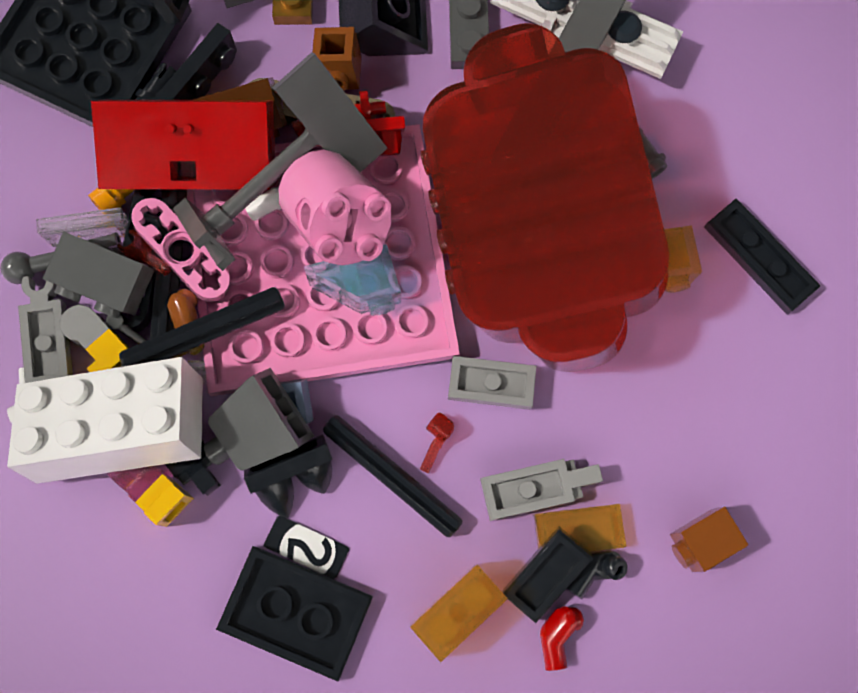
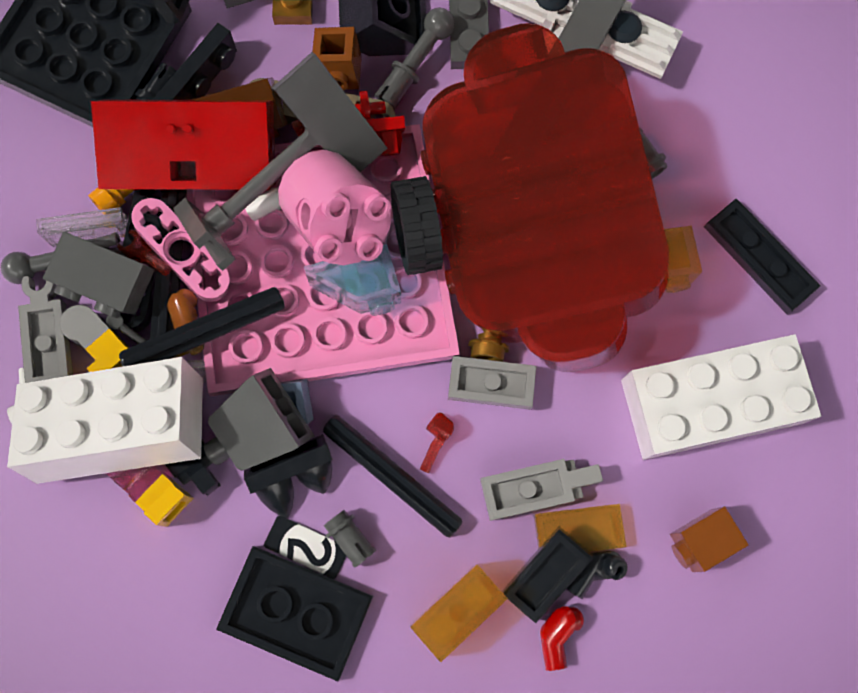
none -> dark grey pin [323,510,377,568]
none -> dark grey pin [374,7,455,111]
none -> black tyre [390,176,443,275]
none -> pearl gold plate [468,332,509,362]
none -> white brick [621,334,822,460]

